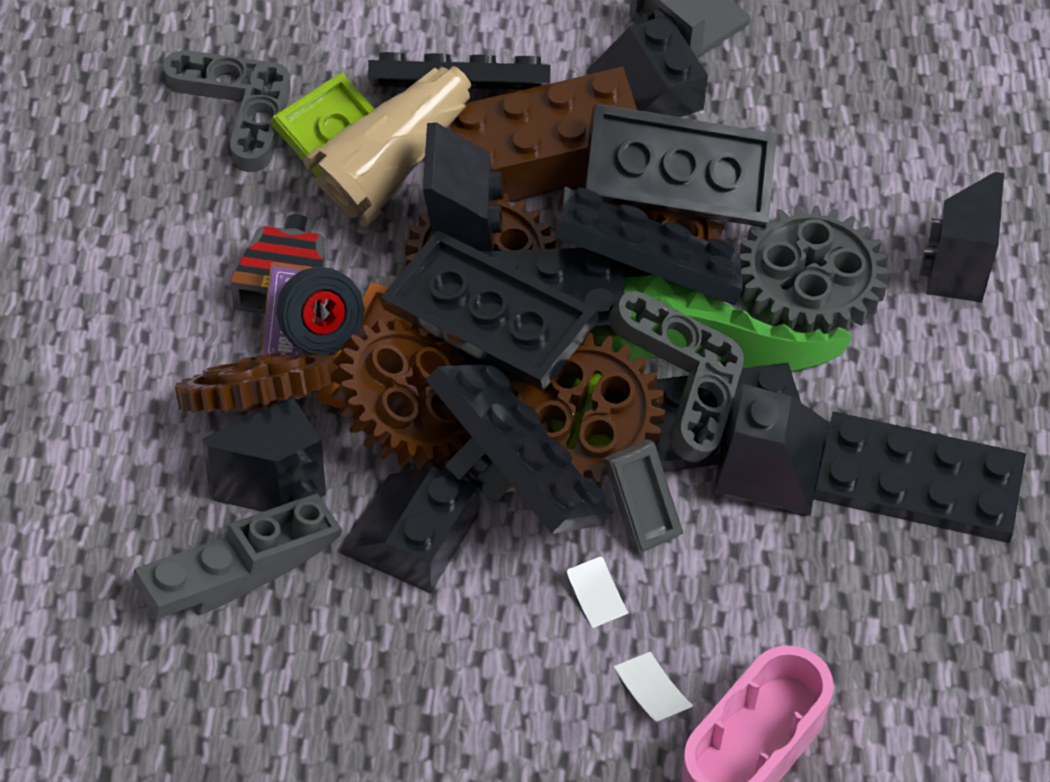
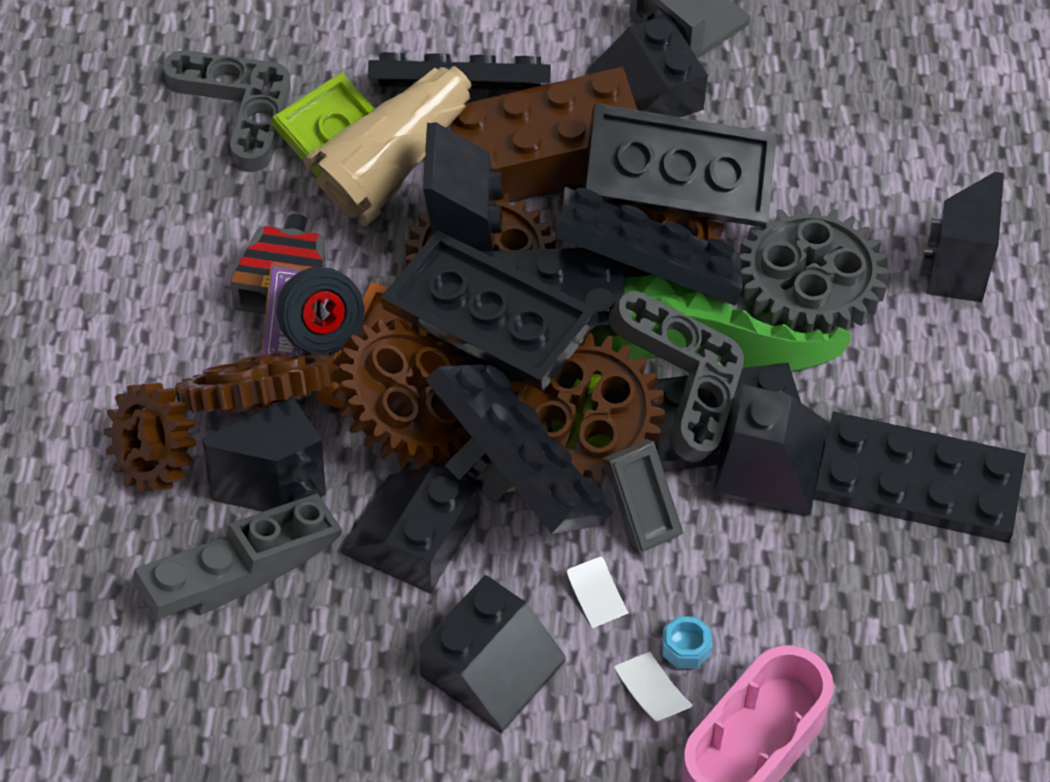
none -> reddish brown gear [104,383,197,492]
none -> black slope [419,574,566,733]
none -> medium azure tile [662,616,712,669]

